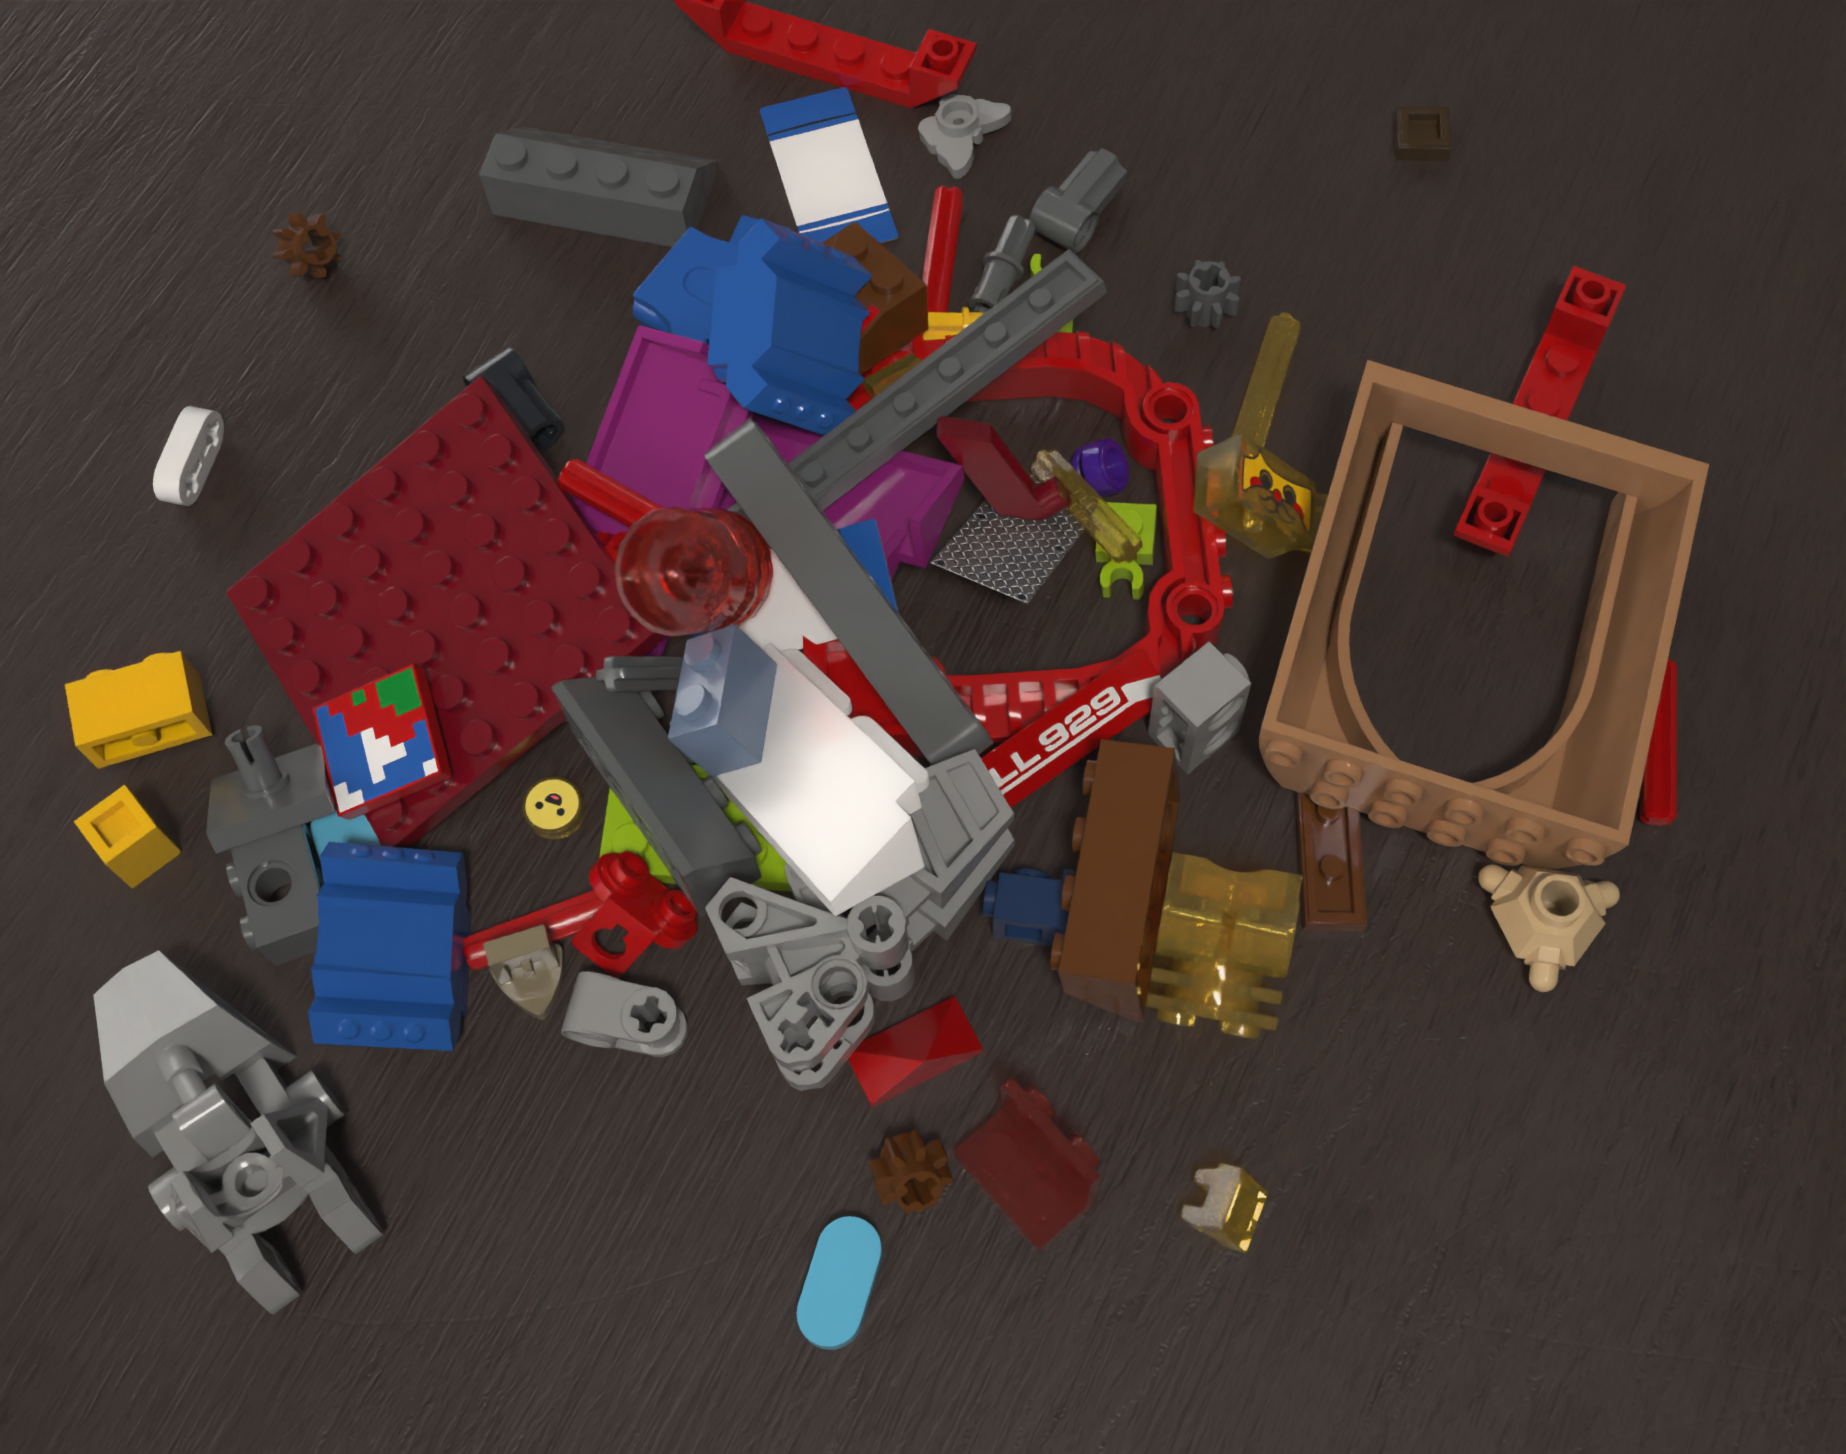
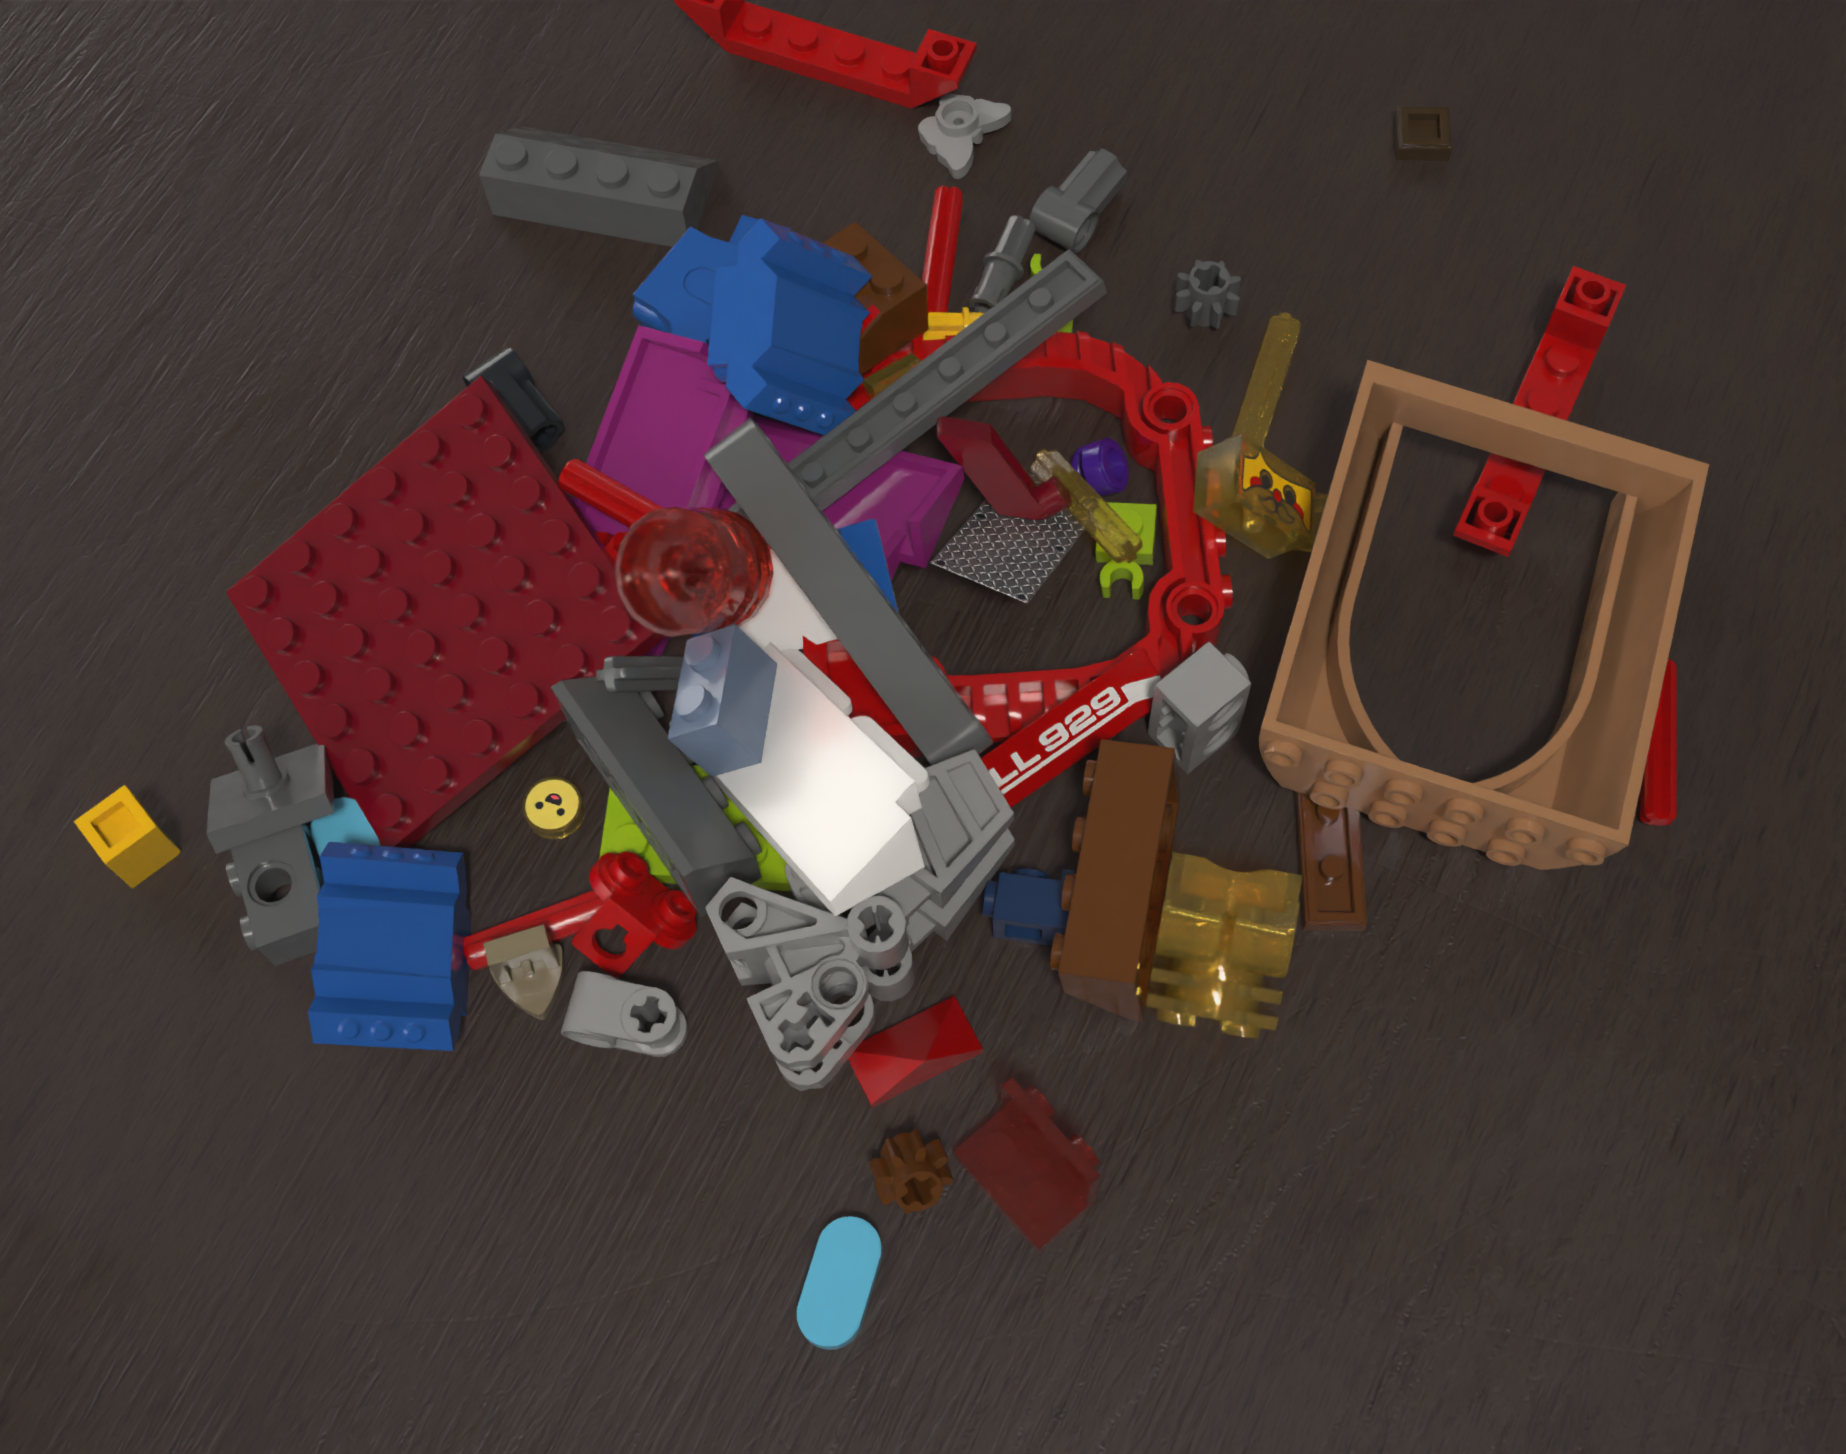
yellow brick [65,651,212,769] -> none
light grey piece [93,950,384,1315] -> none
white beam [153,406,224,506] -> none
reddish brown gear [272,213,342,278] -> none
tile [312,663,452,820] -> none
white sticker [760,87,898,243] -> none
clear yellow tile [1180,1163,1268,1253] -> none
tan rock [1478,864,1620,992] -> none

